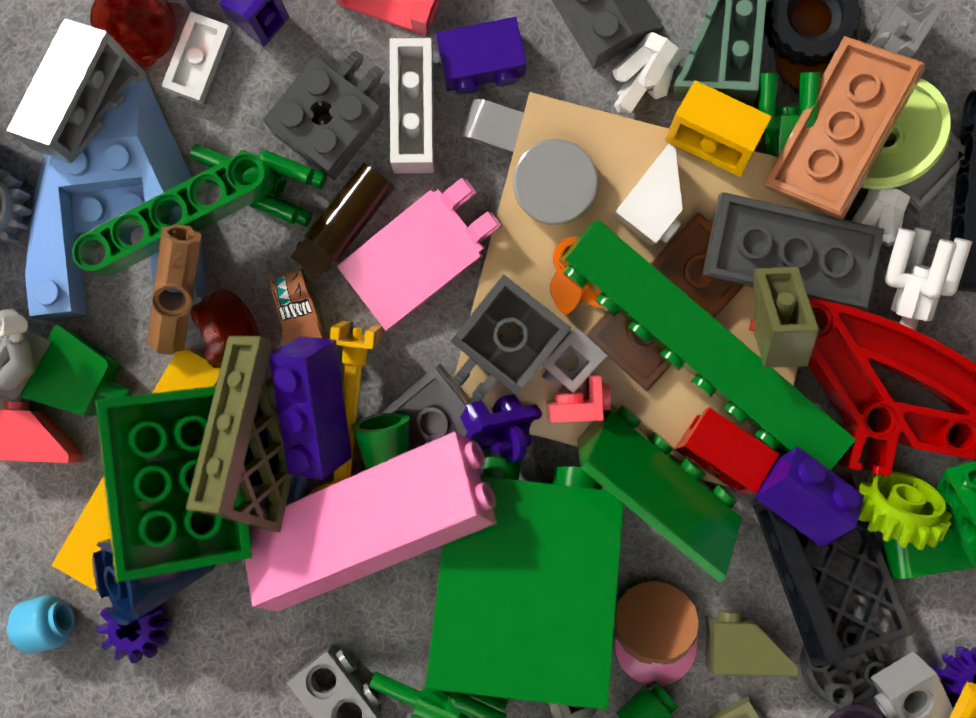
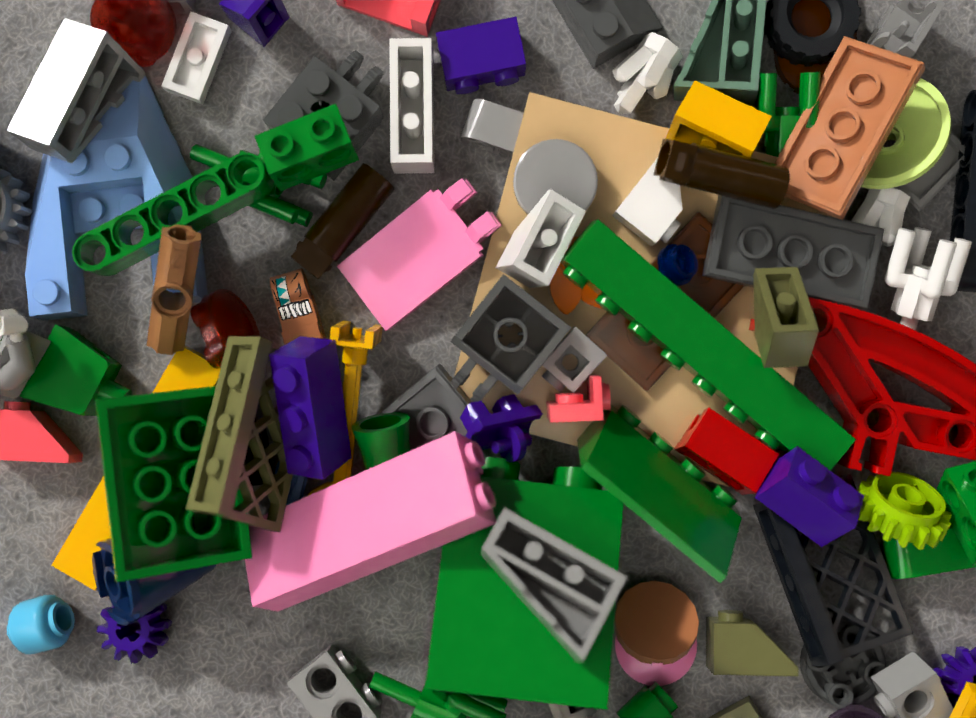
none -> green brick [254,103,359,191]
none -> light grey wedge [480,508,627,663]
none -> white slope [496,189,586,288]
none -> dark brown piece [653,139,790,209]
none -> clear blue plate [658,244,698,287]

